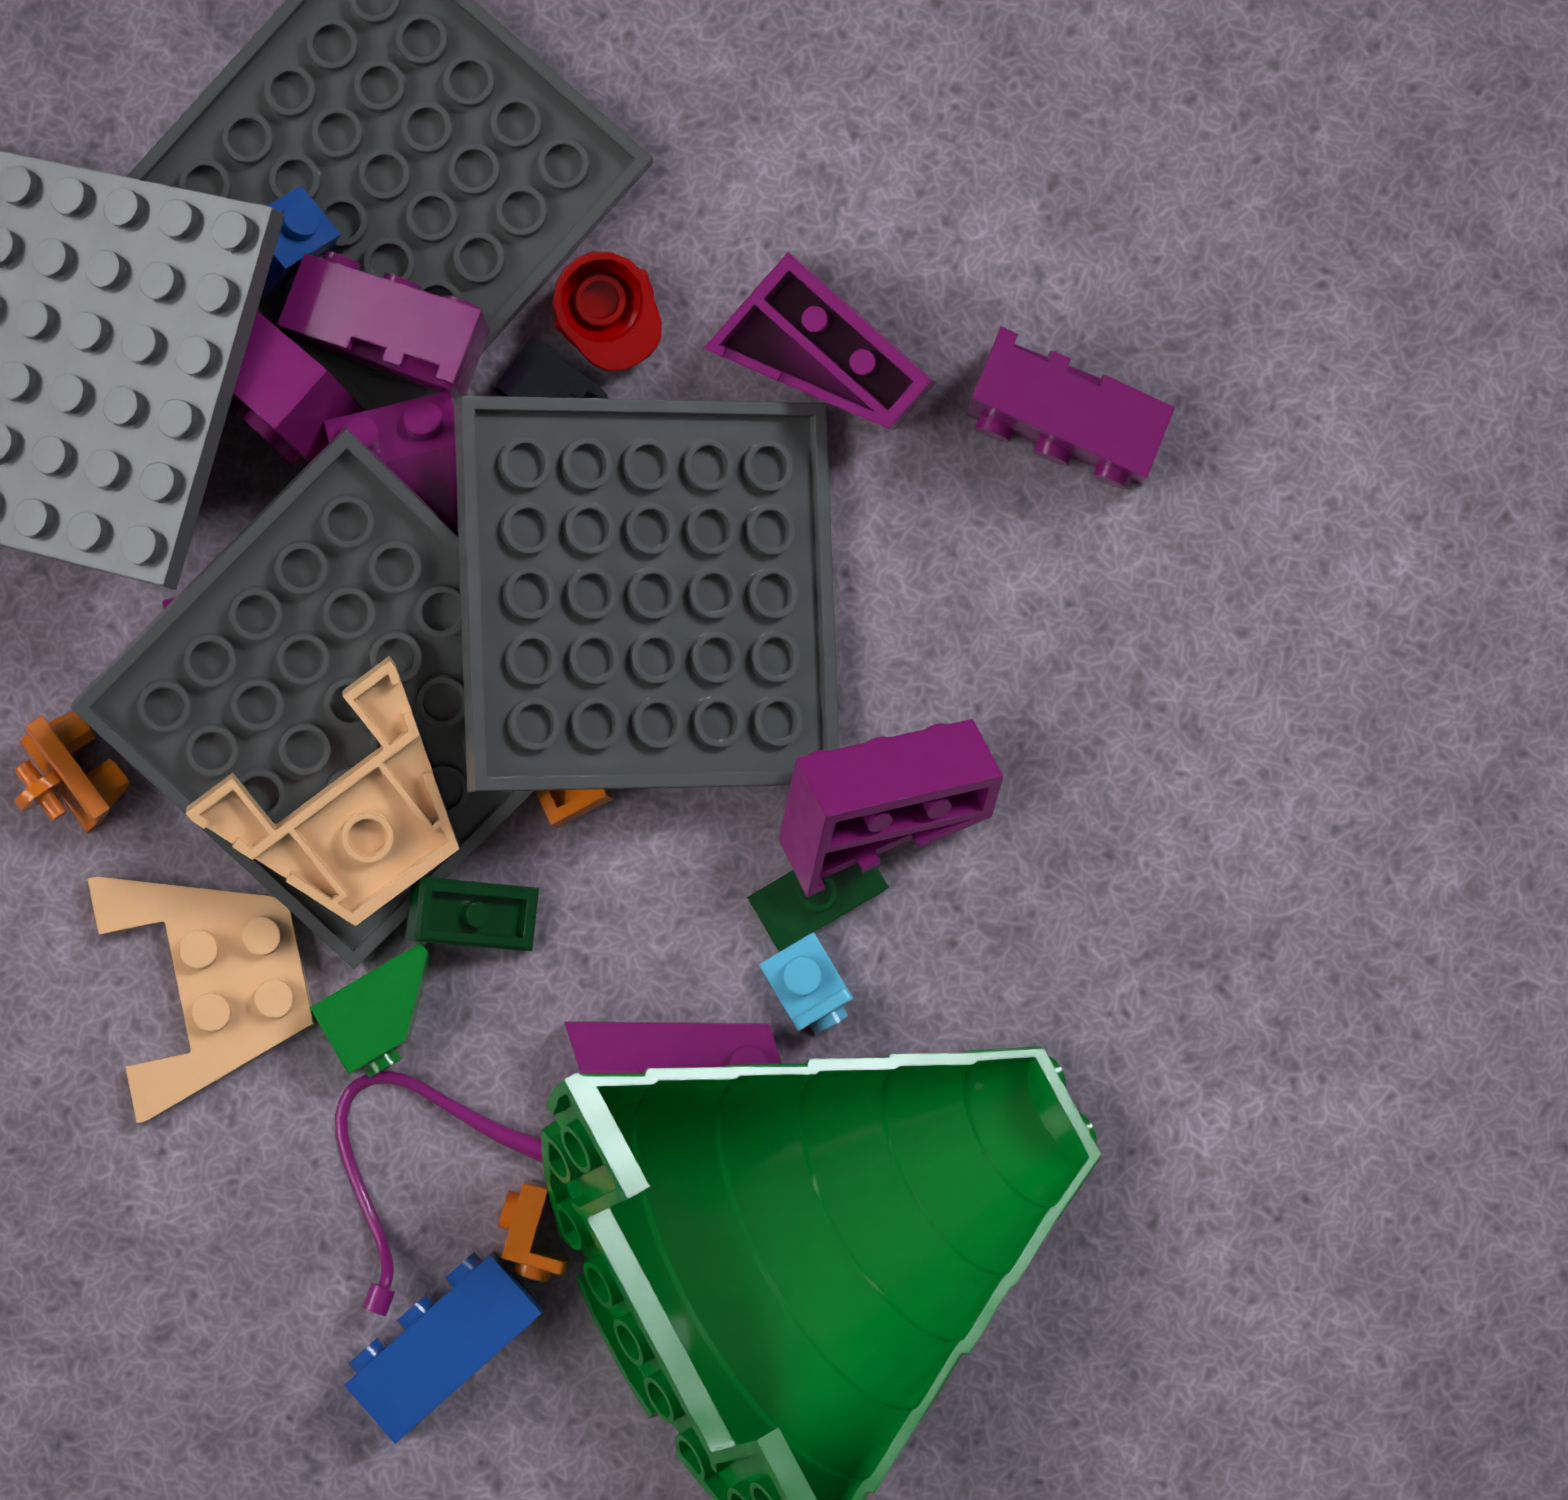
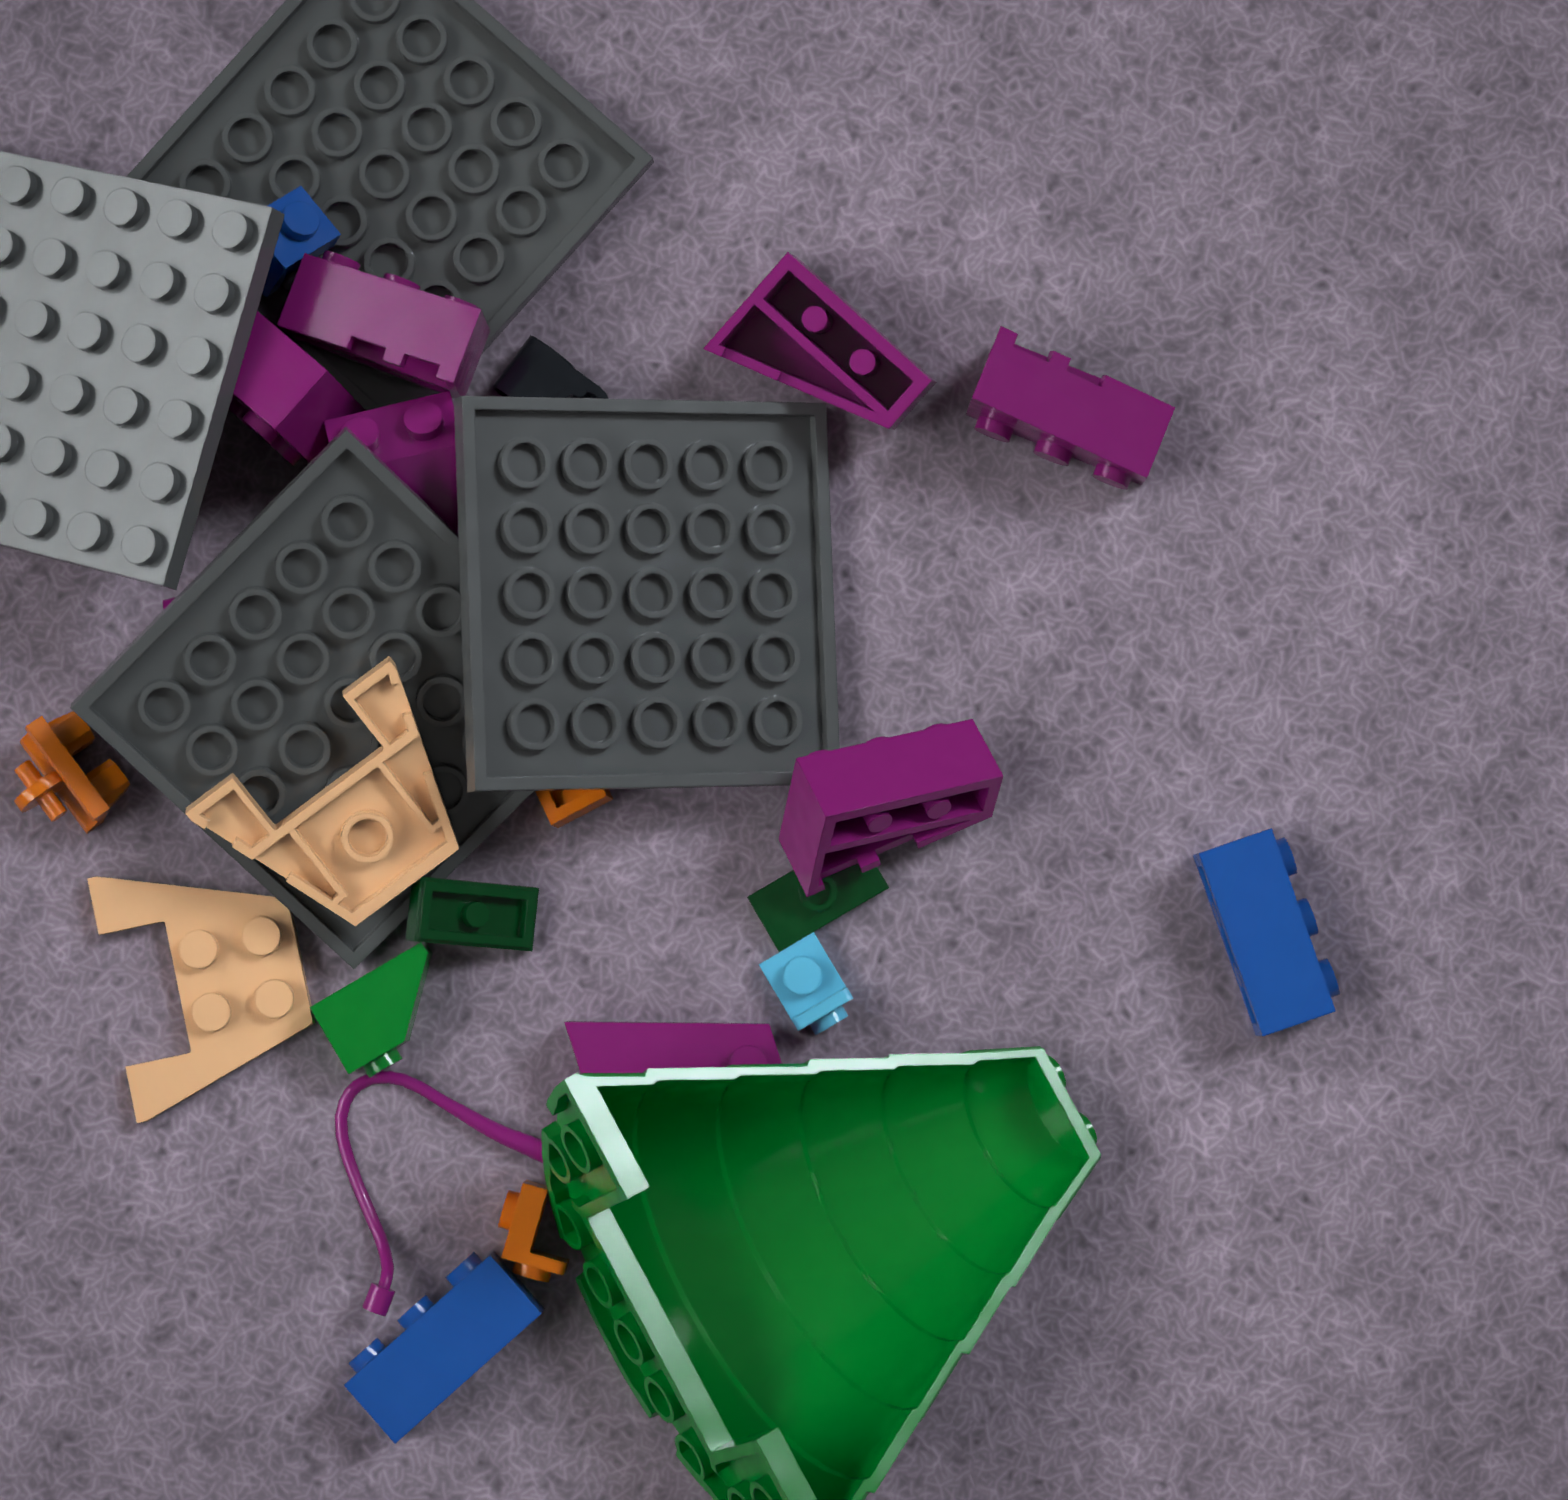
red hat [552,251,662,372] -> none
none -> blue brick [1193,828,1340,1037]

